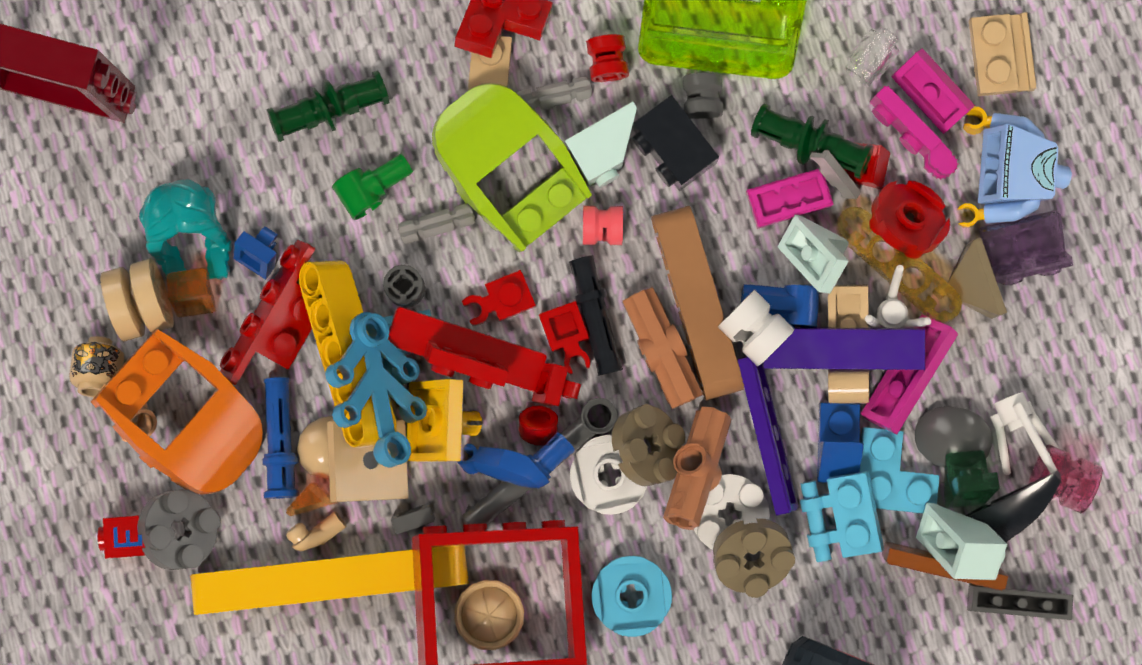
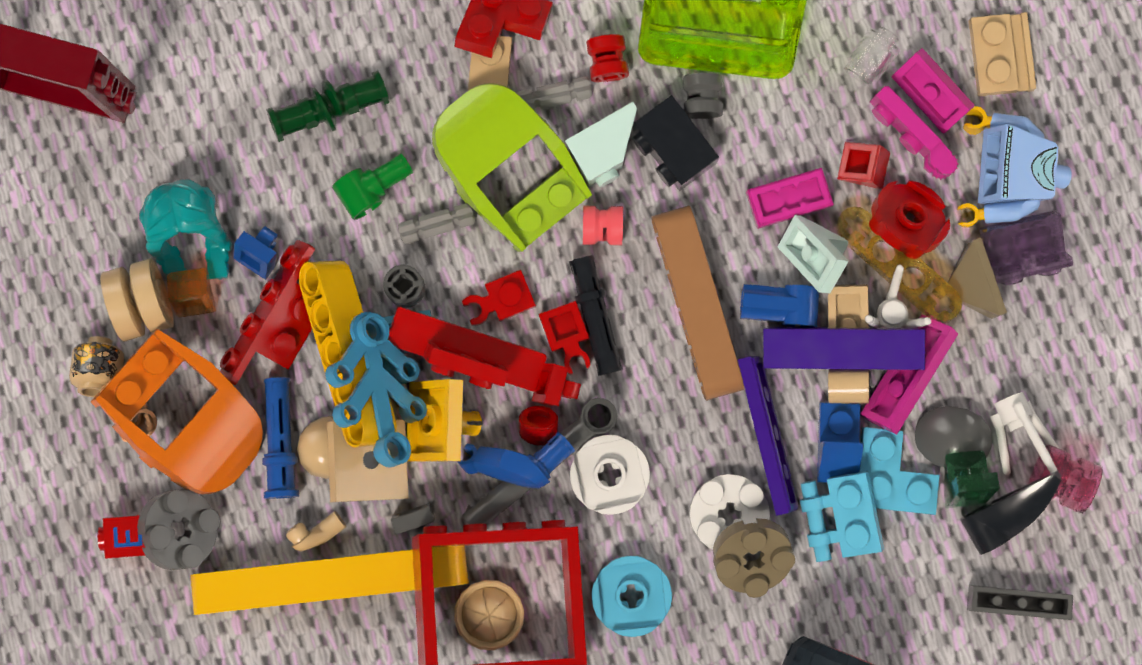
clear orange slope [286,483,339,516] -> none
dark tan plate [612,404,686,486] -> none
nougat piece [622,287,703,409] -> none
nougat piece [663,406,732,530] -> none
white wheel [718,290,795,367] -> none
dark green piece [751,103,874,179] -> none
light grey piece [809,150,861,199] -> none
dark orange tile [882,541,1008,591] -> none
light aqua slope [916,503,1007,580] -> none

